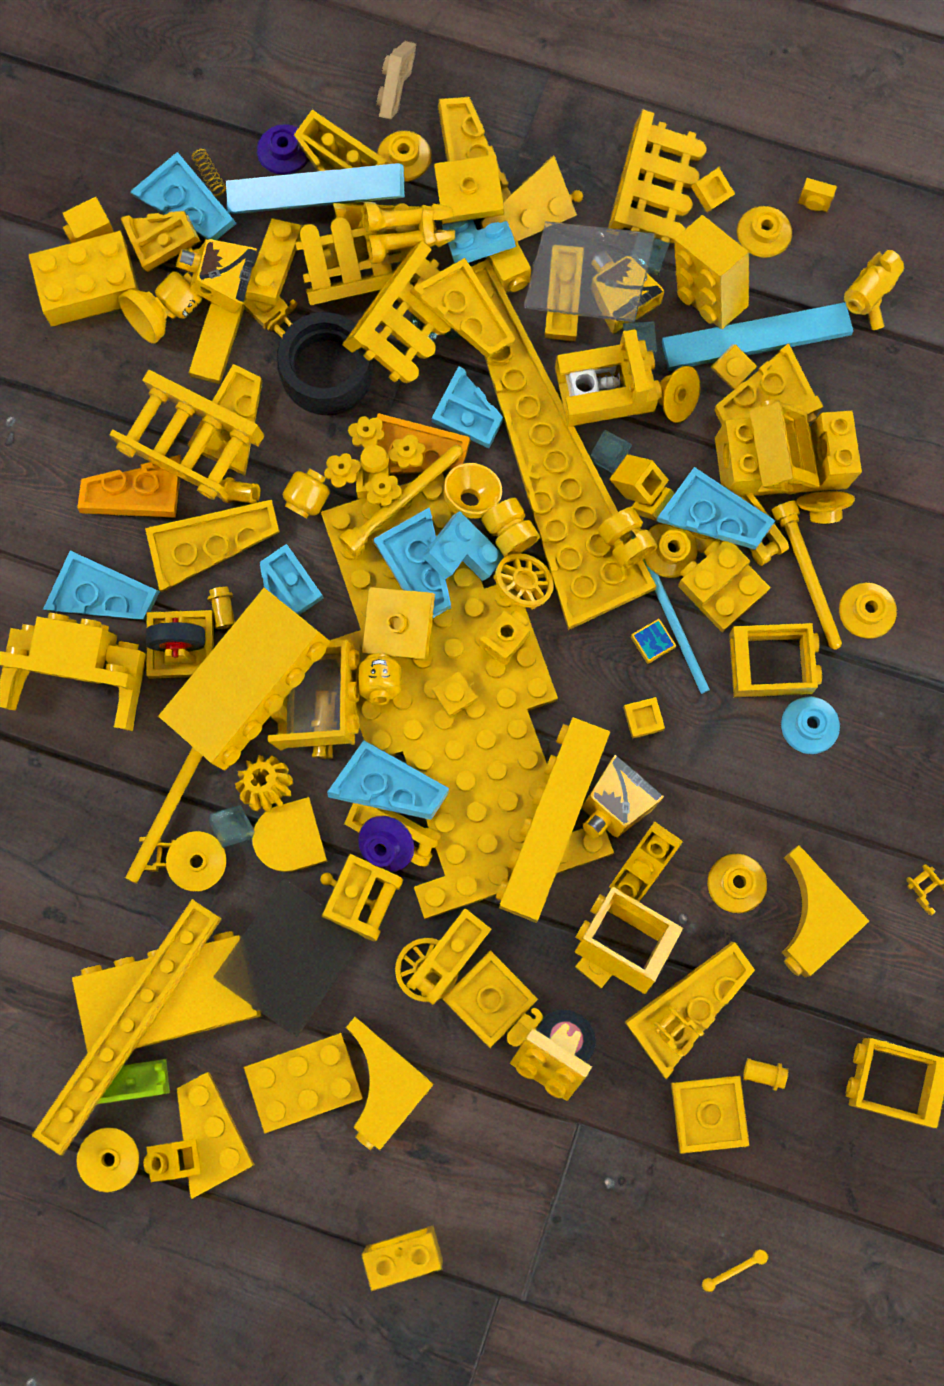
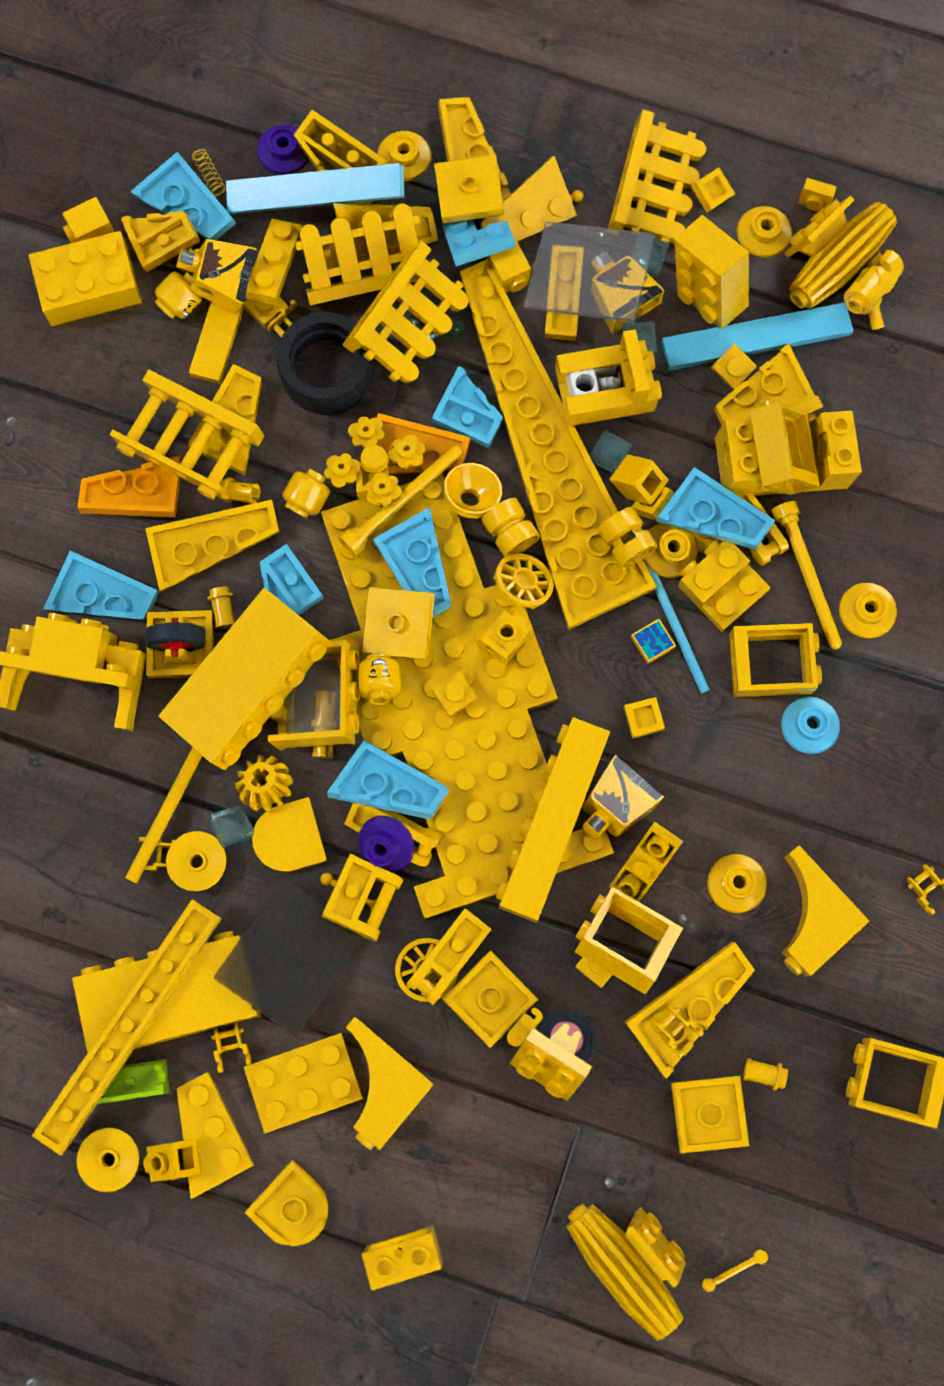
yellow piece [118,289,168,344] -> none
yellow piece [363,202,455,265] -> none
tan plate [377,41,416,119] -> none
yellow wing [410,258,516,358] -> none
medium azure plate [422,511,504,581] -> none
yellow piece [658,366,700,423] -> none
yellow piece [796,491,855,524] -> none
none -> yellow piece [211,1023,252,1073]
none -> yellow tile [244,1159,329,1246]
none -> yellow plate [566,1203,686,1341]
none -> yellow plate [784,196,897,309]

